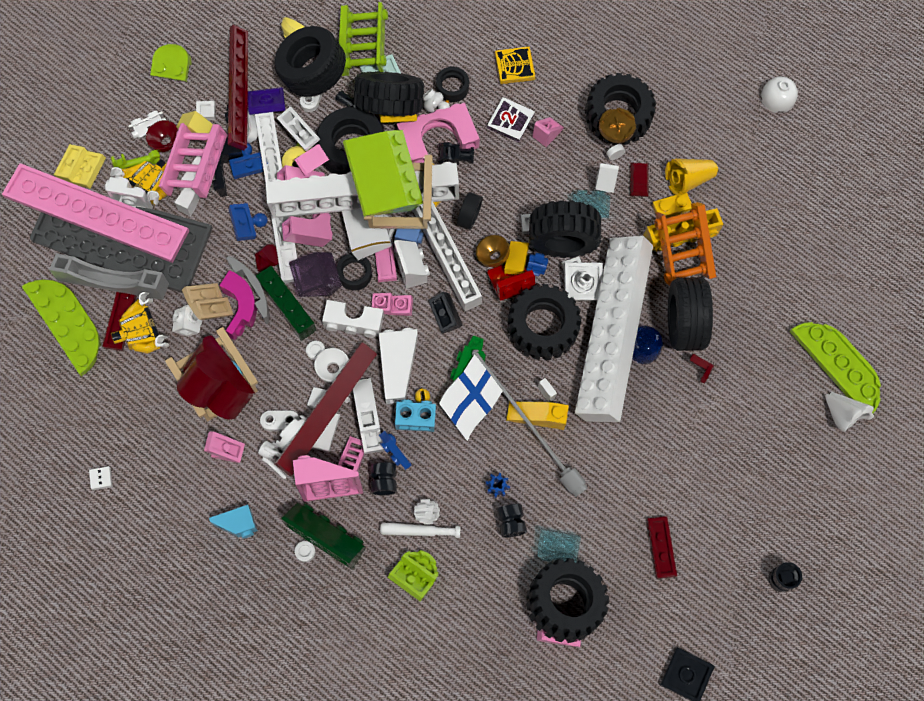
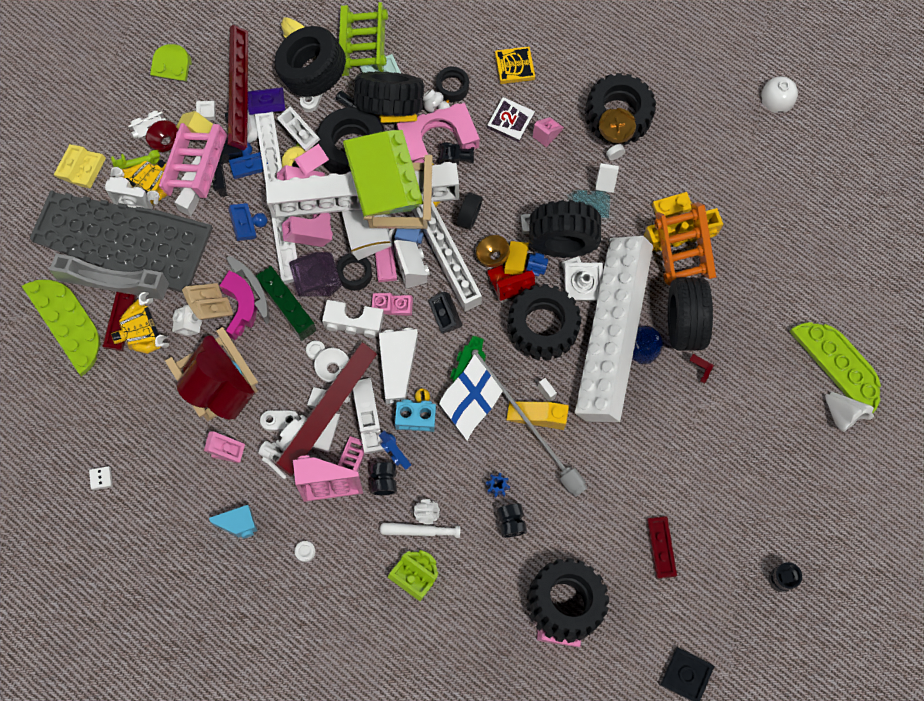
bright pink plate [2,163,189,263] -> none
dark red tile [255,244,279,272] -> none
dark green slope [281,503,366,570] -> none
clear light blue bracket [537,528,581,563] -> none
dark red tile [630,163,649,197] -> none
yellow cone [665,158,718,195] -> none

